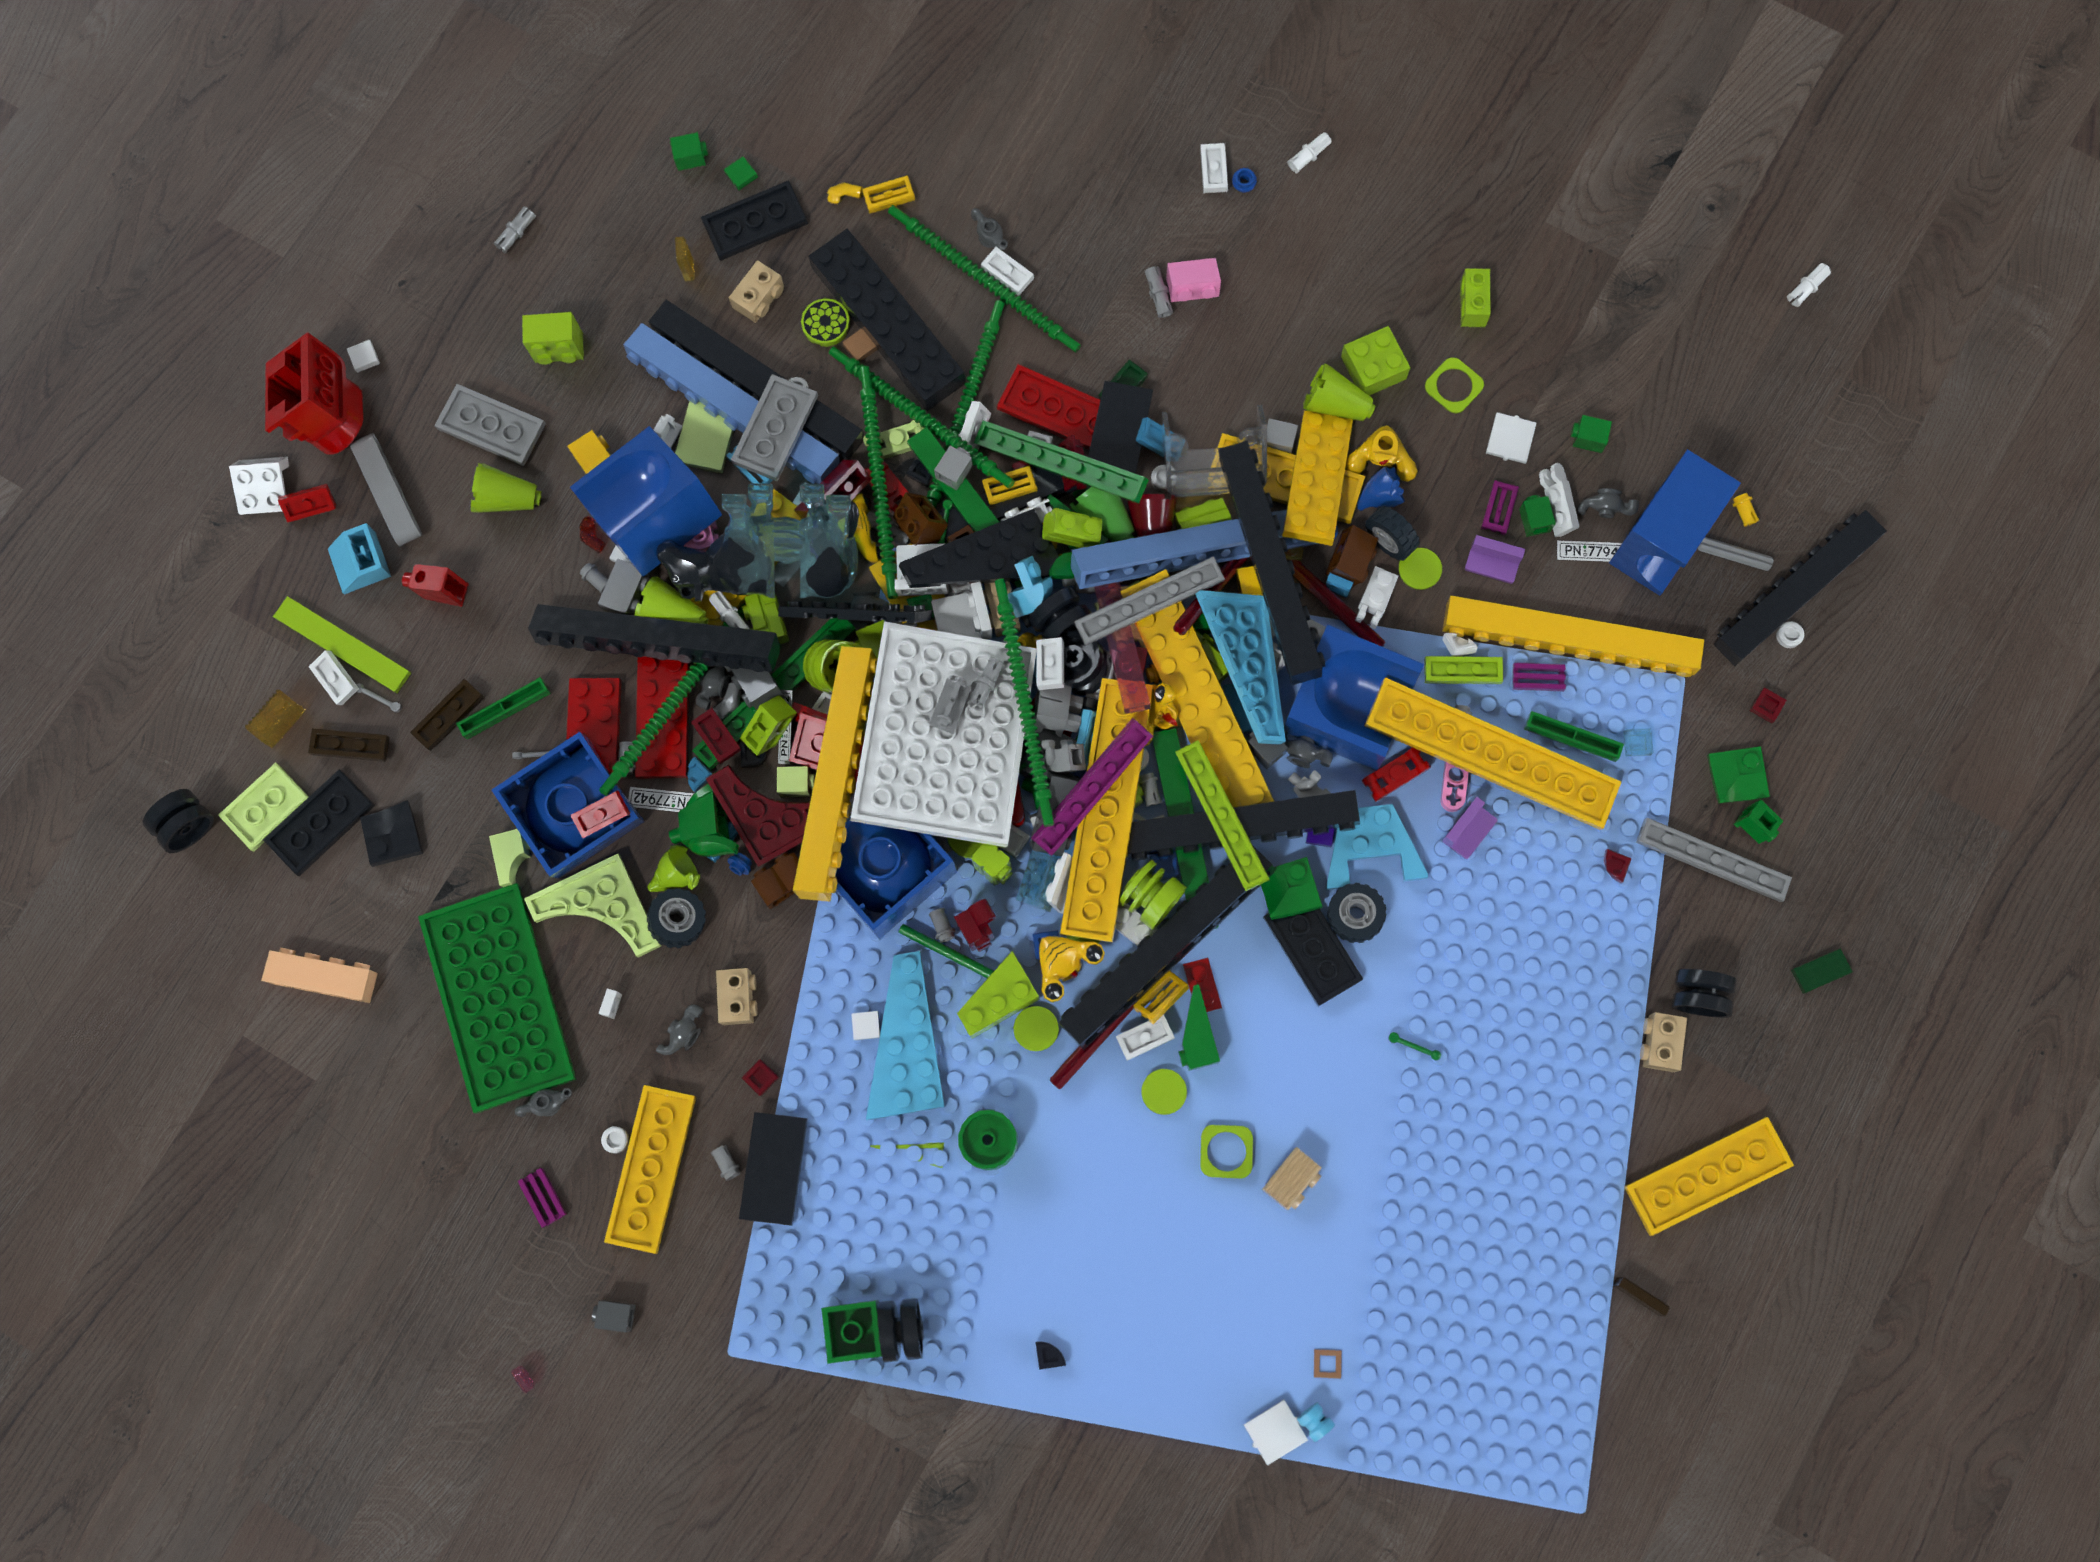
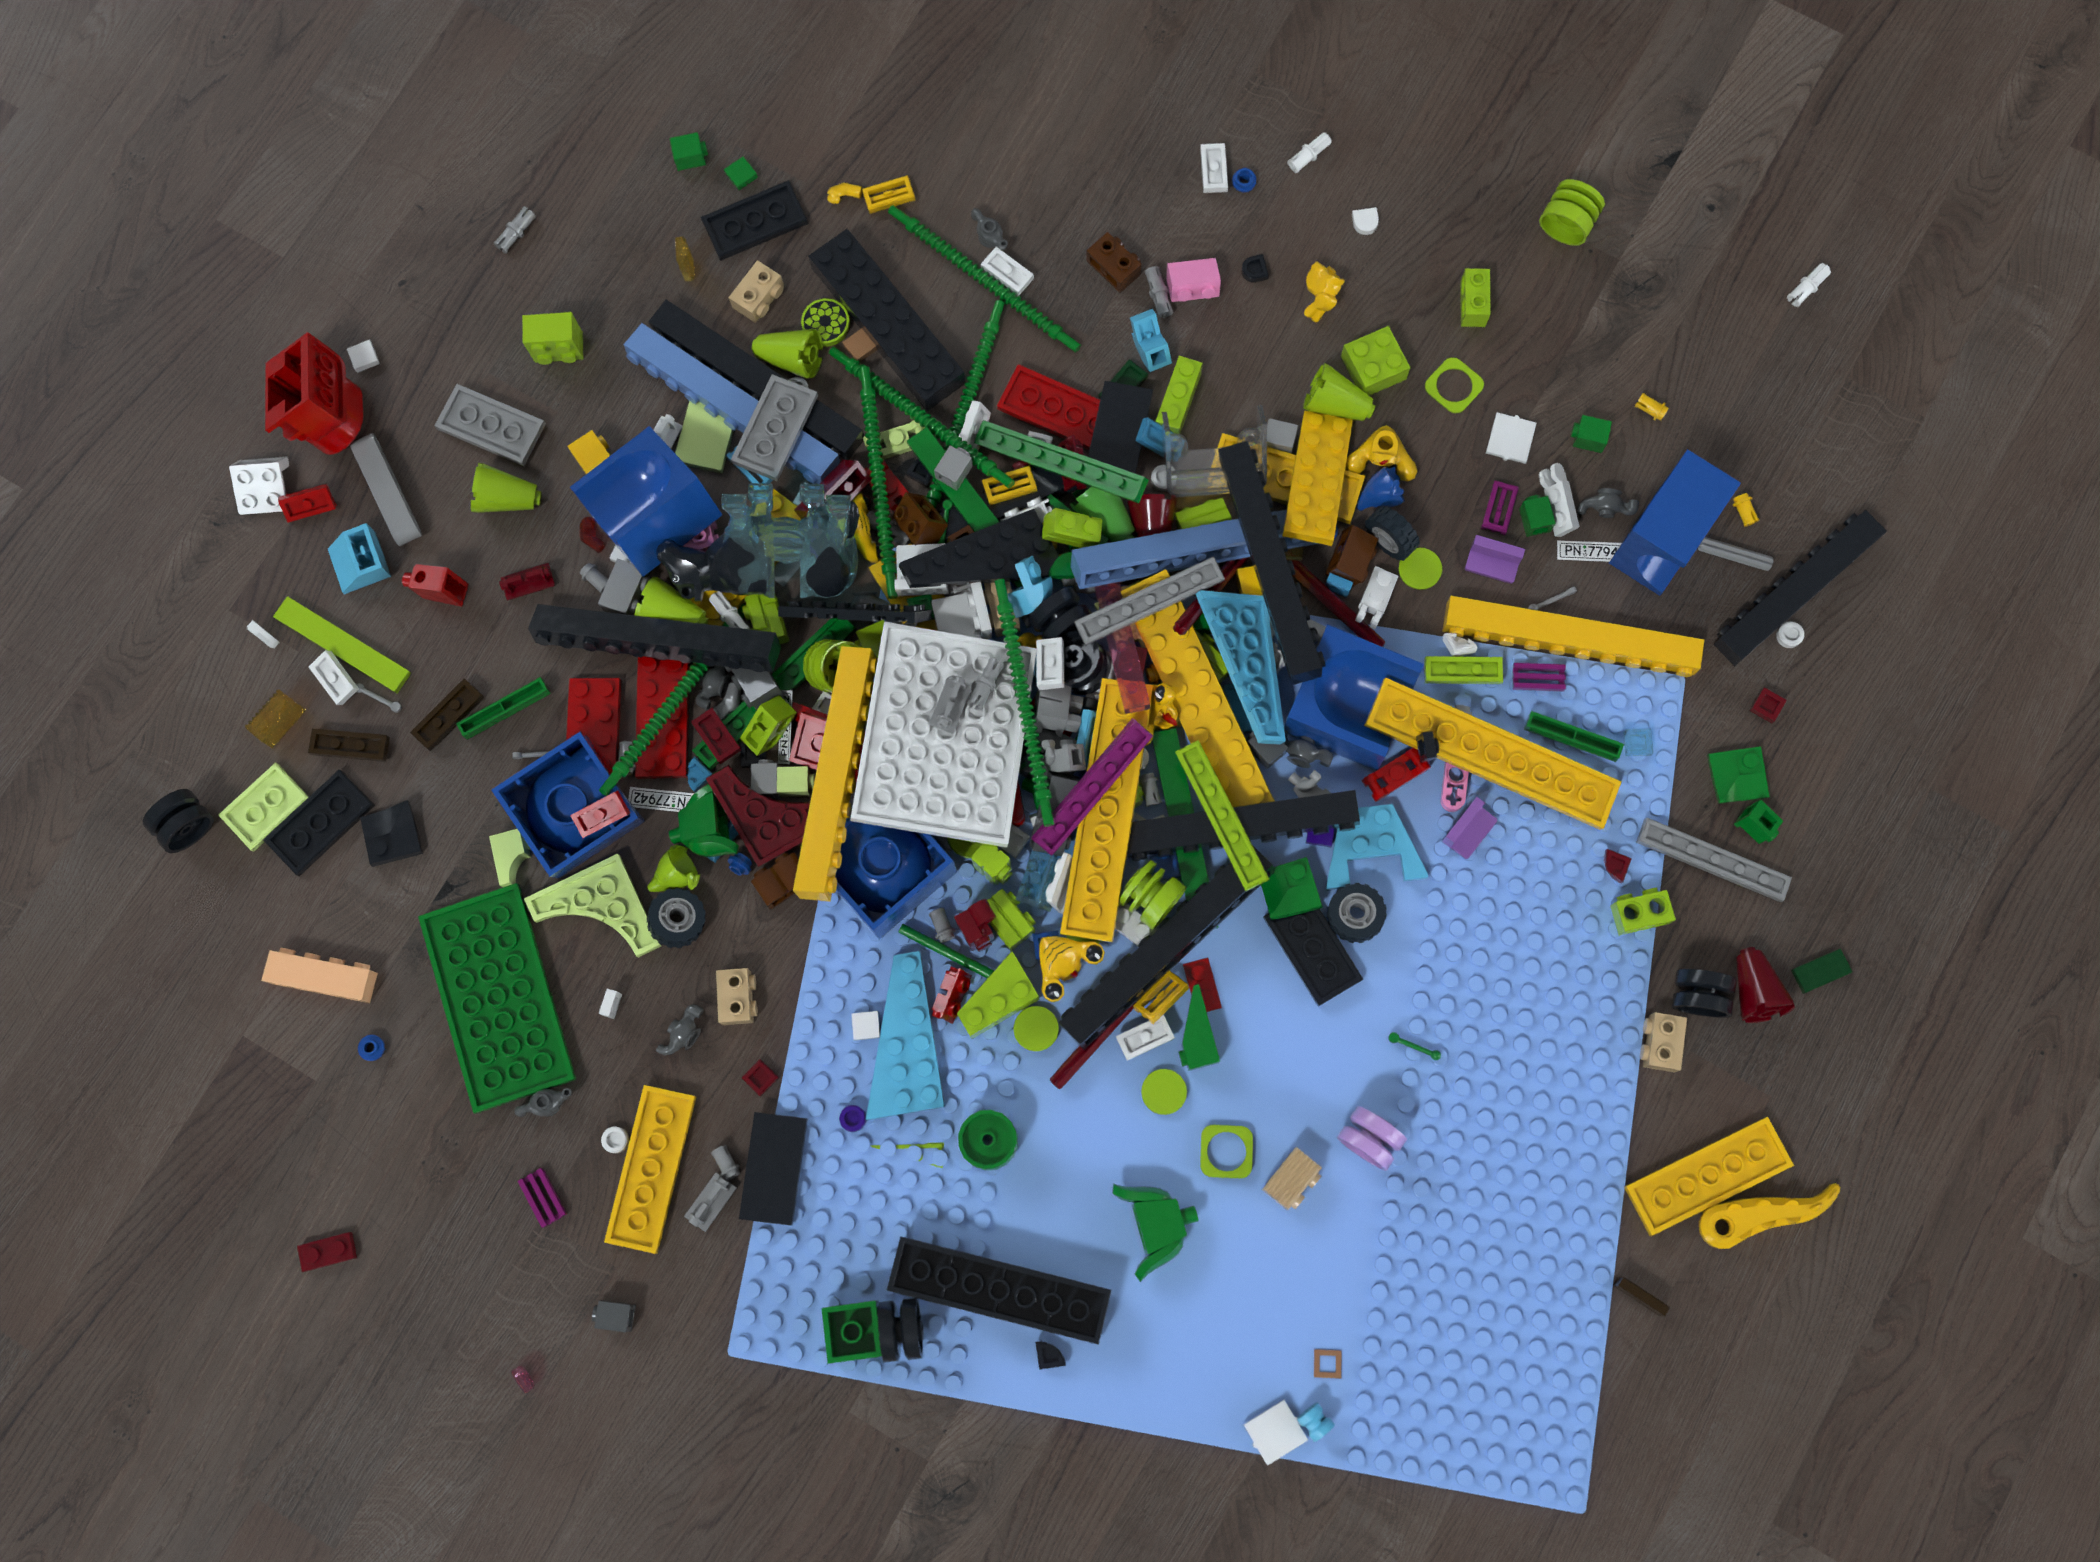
none -> white tile [247,620,280,649]
none -> dark red plate [297,1232,357,1272]
none -> blue plate [358,1035,385,1061]
none -> dark red hinge [499,563,555,601]
none -> light grey hinge [684,1173,737,1232]
none -> light grey brick [751,760,780,799]
none -> lime cone [752,329,823,378]
none -> dark purple tile [839,1105,867,1132]
none -> black brick [887,1236,1111,1345]
none -> red hinge [931,967,972,1024]
none -> lime brick [987,889,1036,951]
none -> reddish brown brick [1086,232,1141,293]
none -> green torso [1112,1183,1199,1283]
none -> medium azure brick [1130,309,1172,372]
none -> lime brick [1156,356,1202,436]
none -> black tile [1241,254,1269,282]
none -> yellow animal [1304,261,1345,322]
none -> lavender wheel [1337,1106,1407,1171]
none -> white tile [1352,207,1379,235]
none -> black plate [1416,731,1439,762]
none -> light grey hinge [1528,586,1577,611]
none -> lime wheel [1539,179,1605,245]
none -> lime brick [1610,888,1676,936]
none -> yellow pin [1635,393,1669,421]
none -> yellow animal [1699,1183,1840,1249]
none -> dark red cone [1736,947,1795,1023]

